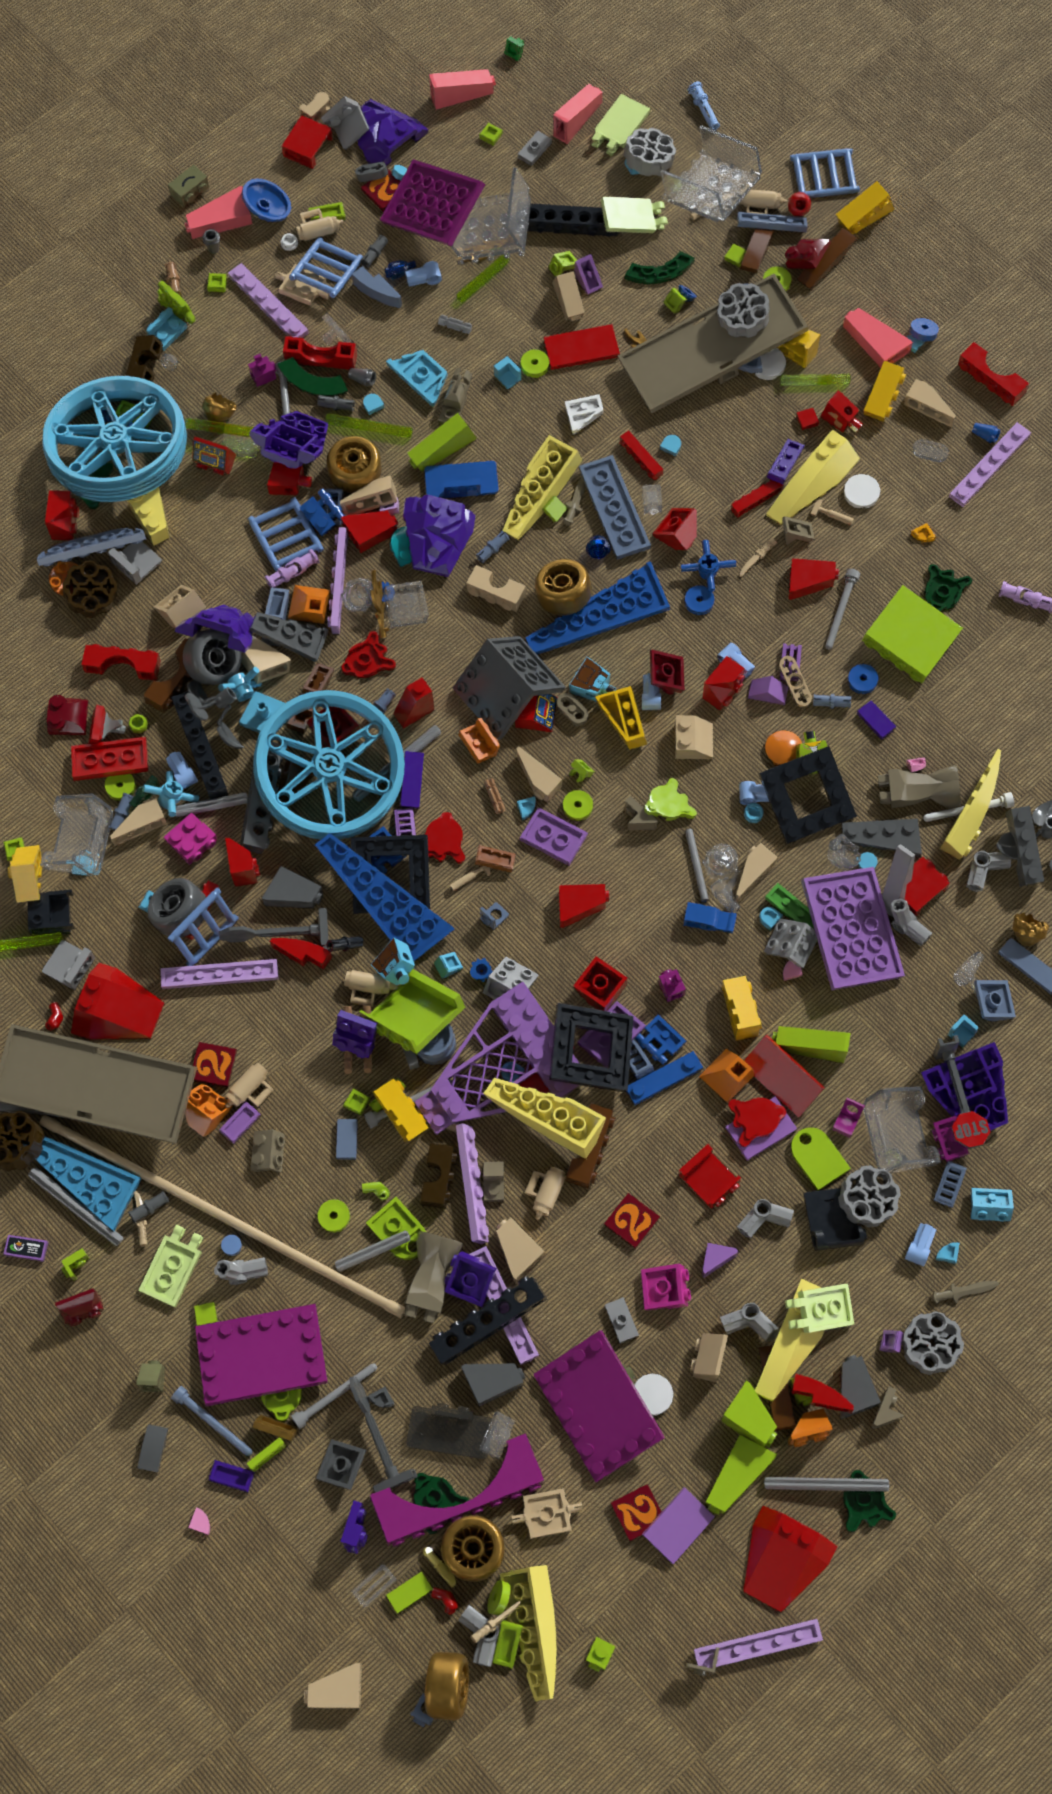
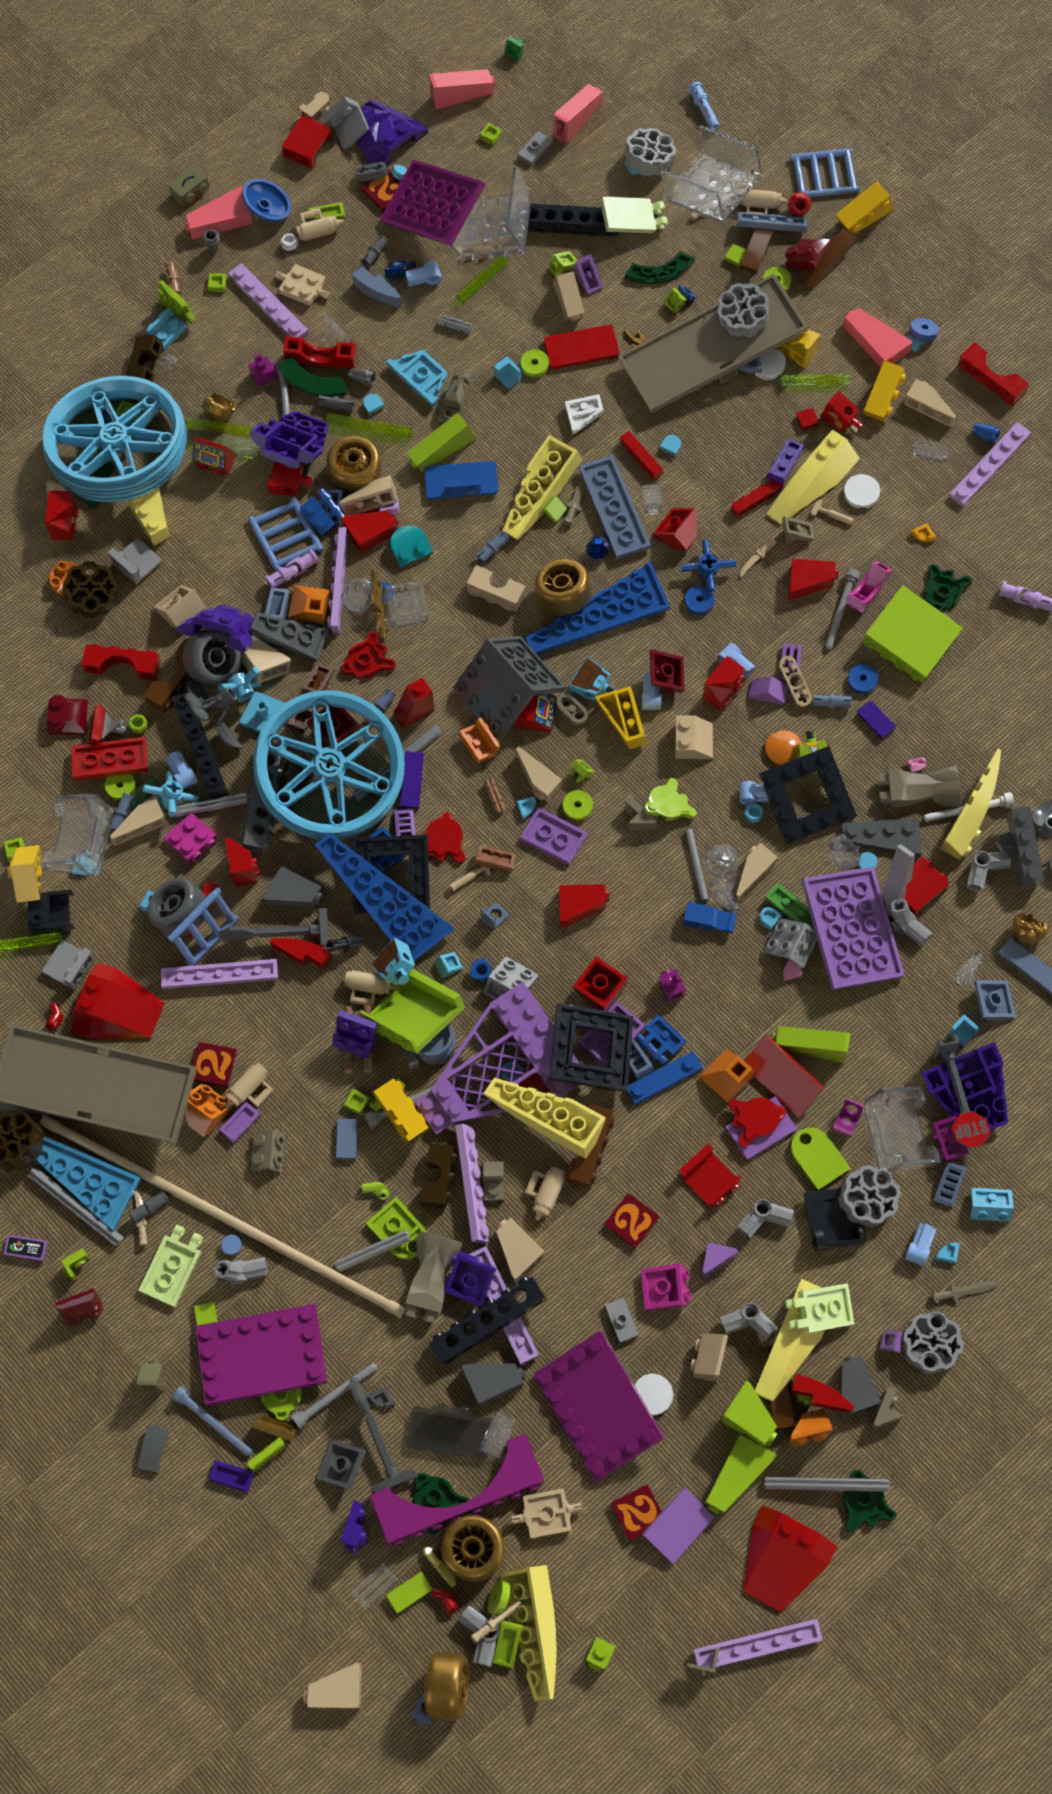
sand blue plate [37,528,146,567] -> none
bright pink tile [189,1507,210,1535] -> none
medium blue bar [289,237,363,298] -> none
lime piece [318,1199,350,1233] -> none
dark purple wedge [403,495,476,577] -> none
yellowish green tile [592,94,650,156] -> none
yellow wedge [722,976,762,1041] -> none
none -> dark pink arch [845,561,892,613]

